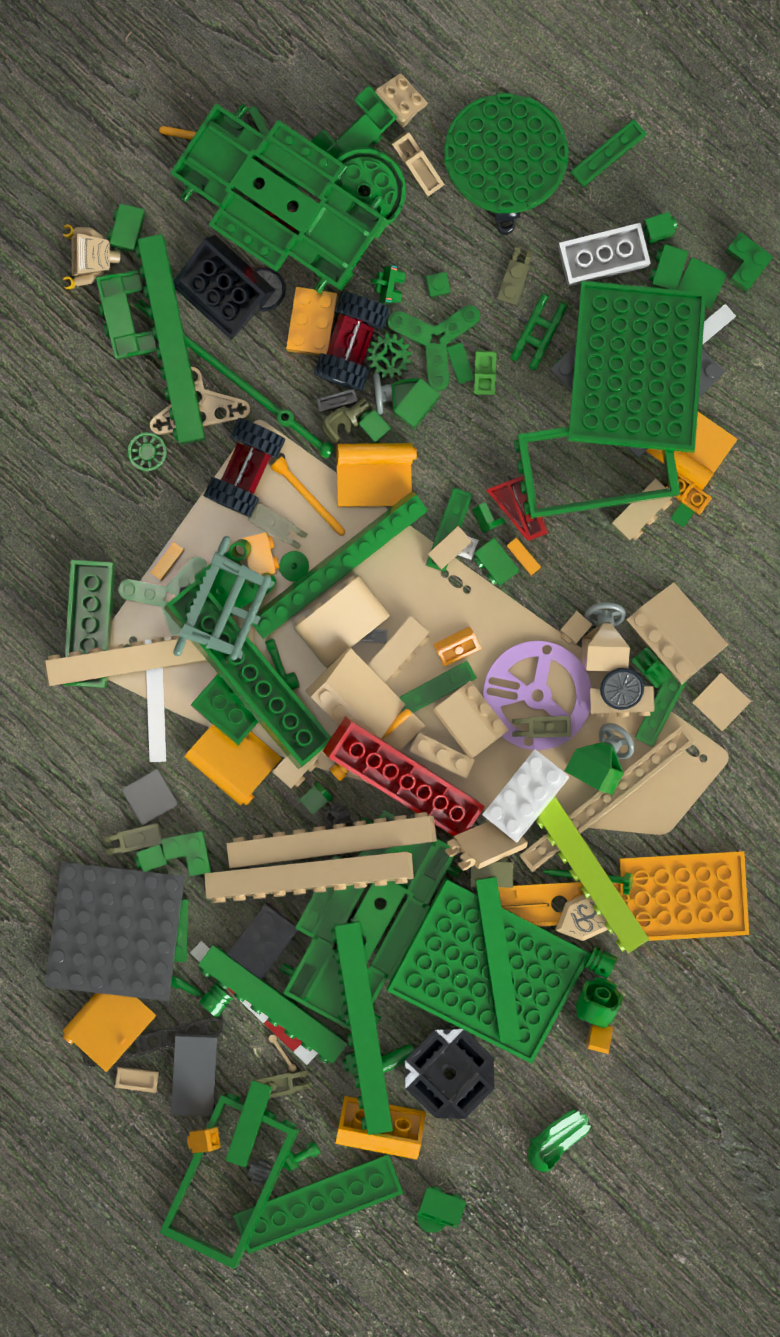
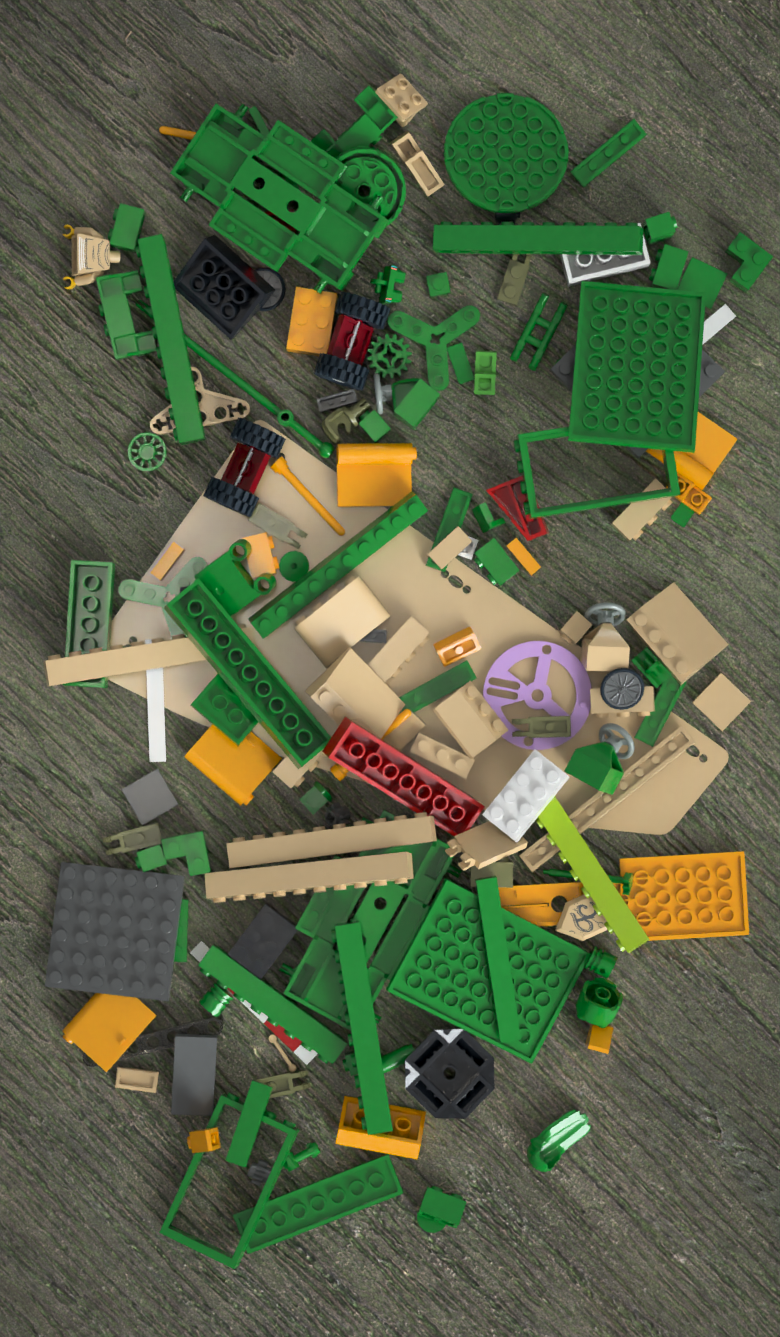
green piece [171,975,202,997] -> none
sand green piece [173,536,275,660] -> none
green brick [265,639,300,690] -> none
none -> green brick [433,221,644,255]

